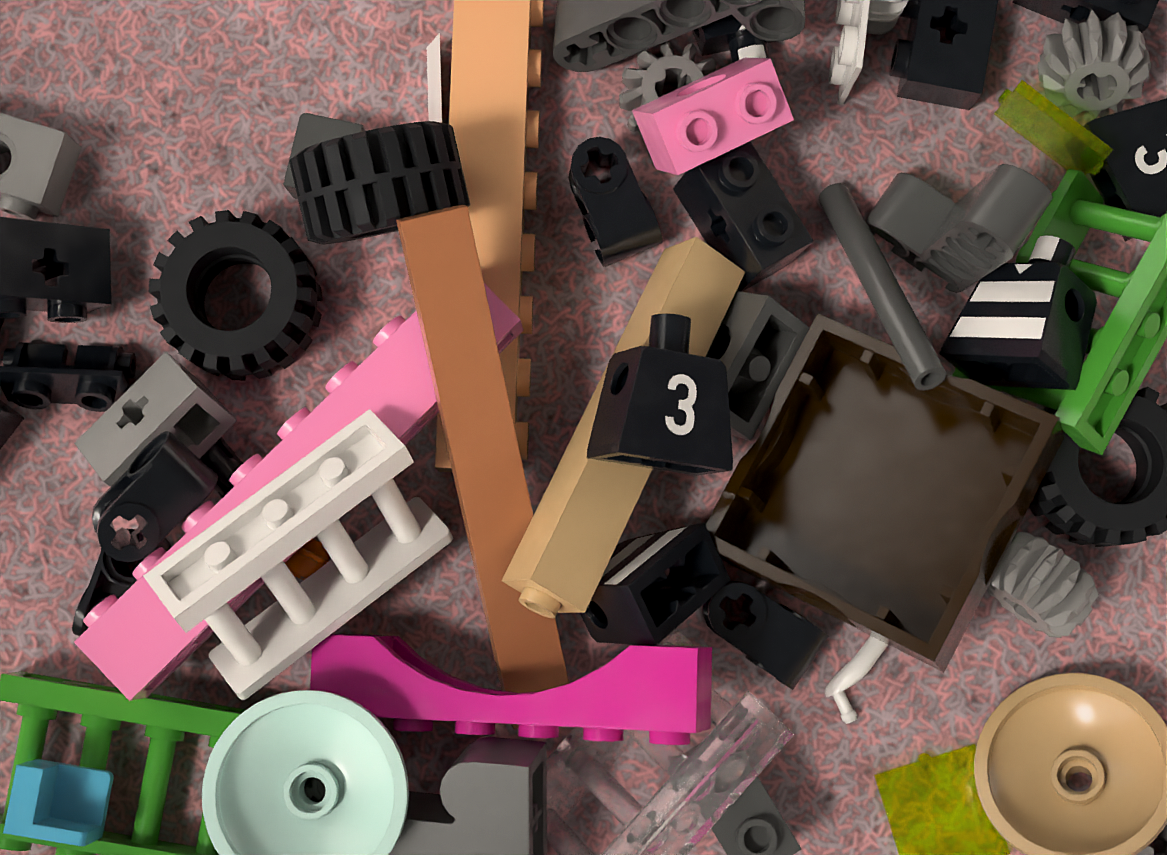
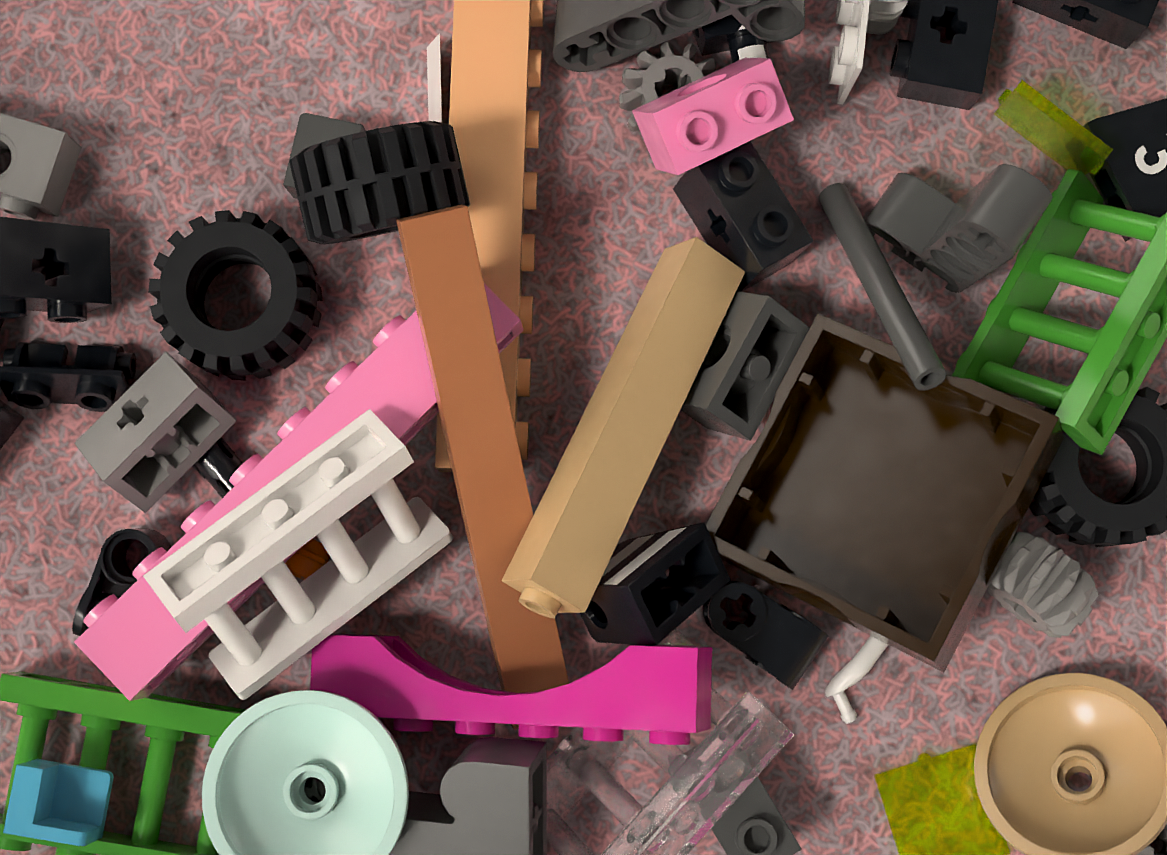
black piece [92,431,218,562] -> none
black piece [568,137,663,267] -> none
black torso [587,314,733,476] -> none
black torso [939,236,1097,390] -> none
light grey gear [1038,10,1151,119] -> none

